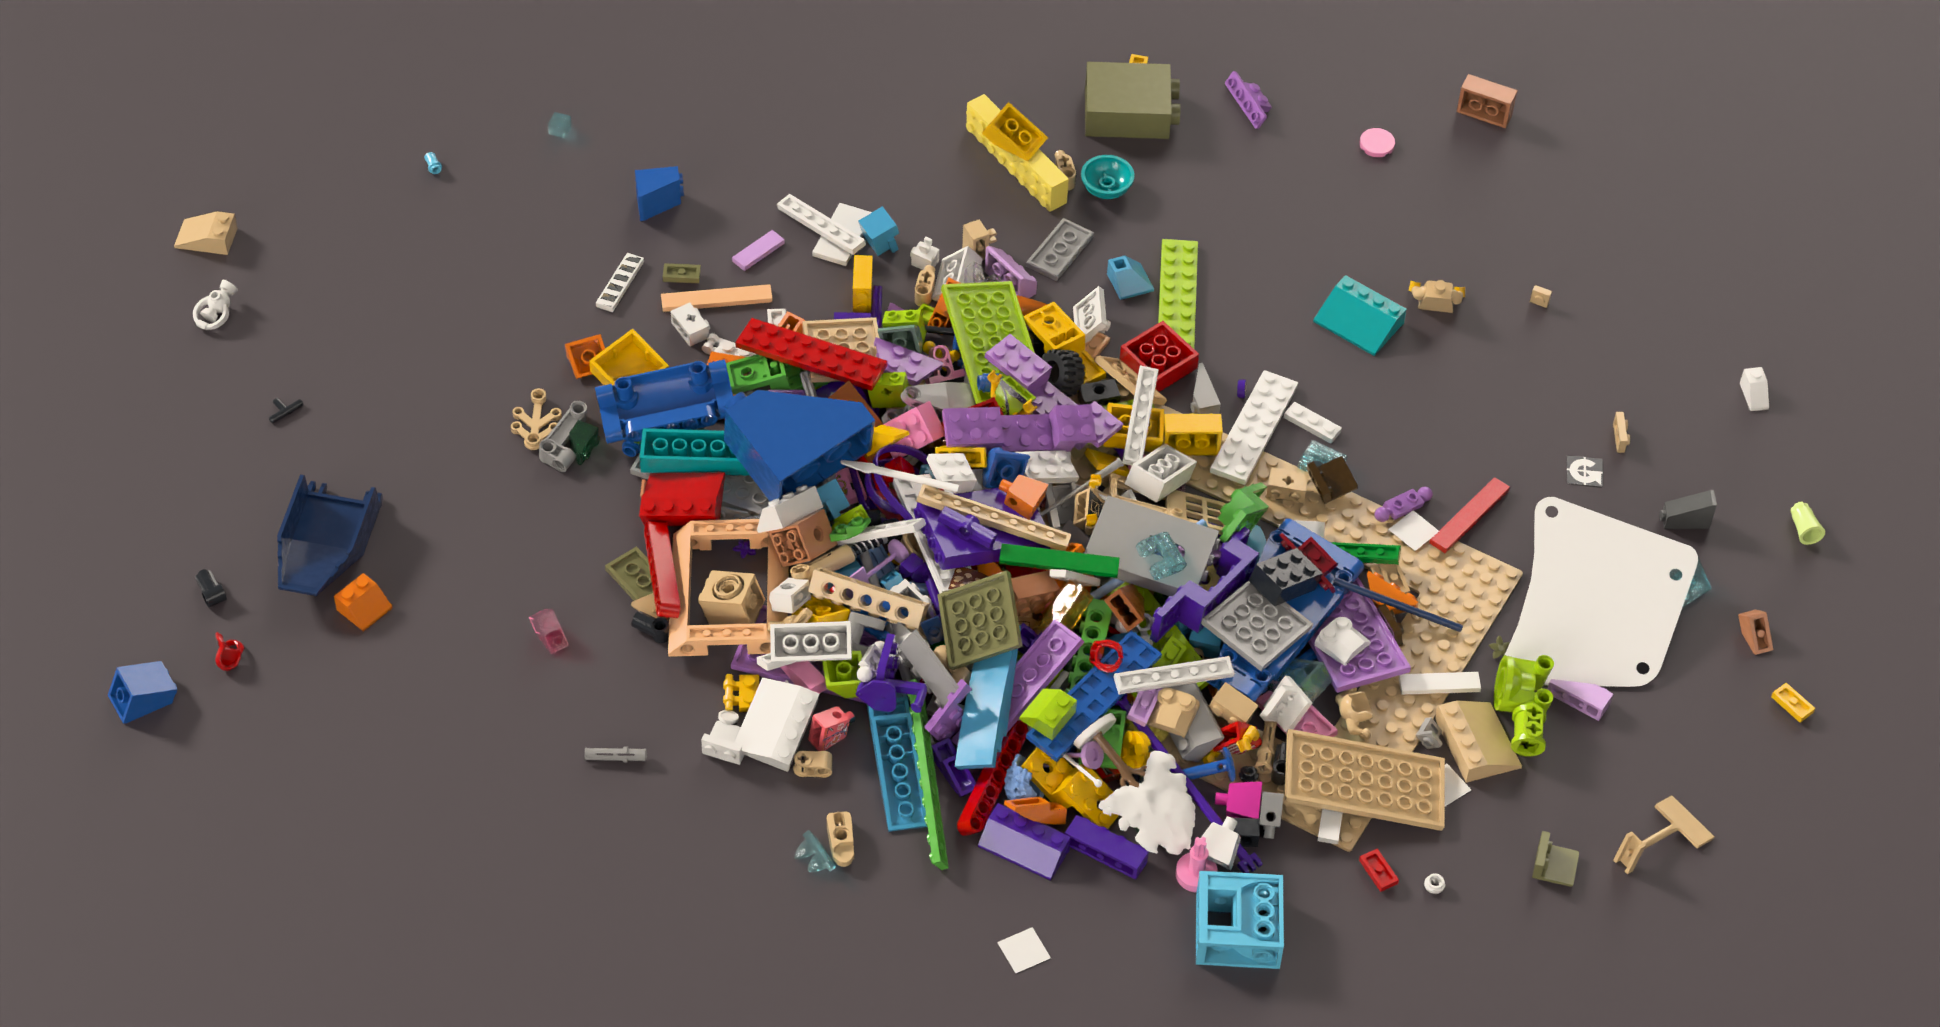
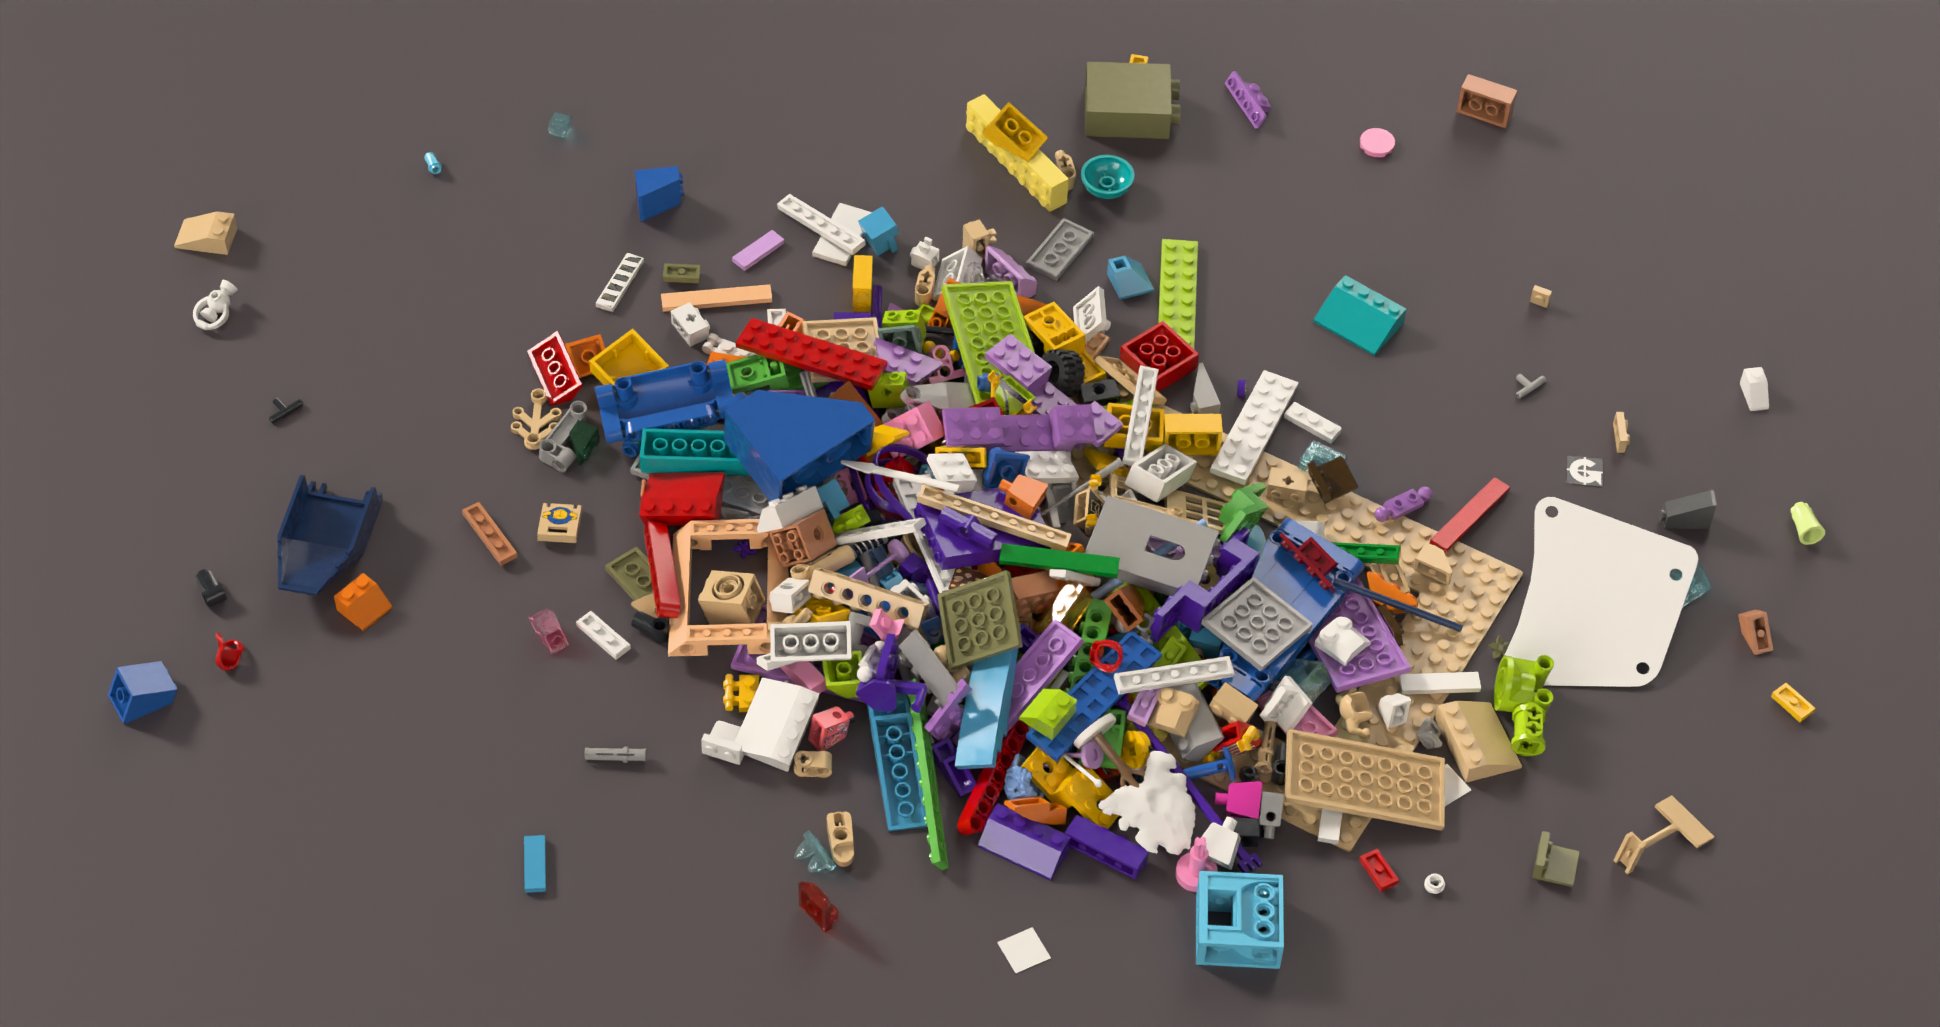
white piece [718,710,739,724] -> none
bright green slope [830,517,871,542] -> none
clear light blue connector [1136,532,1187,580] -> none
black brick [1249,548,1323,607] -> none
white sticker [1388,511,1438,551] -> none
tan torso [1409,280,1465,313] -> none
lavender slope [1548,679,1613,721] -> none
none -> nougat plate [462,502,518,566]
none -> dark azure tile [524,835,546,893]
none -> red slope [527,331,583,406]
none -> tan container [537,503,582,543]
none -> white tile [576,611,631,660]
none -> clear red slope [798,881,839,933]
none -> bright pink slope [869,609,905,643]
none -> white slope [1378,693,1411,729]
none -> tan slope [1413,542,1452,585]
none -> light grey piece [1516,374,1546,399]

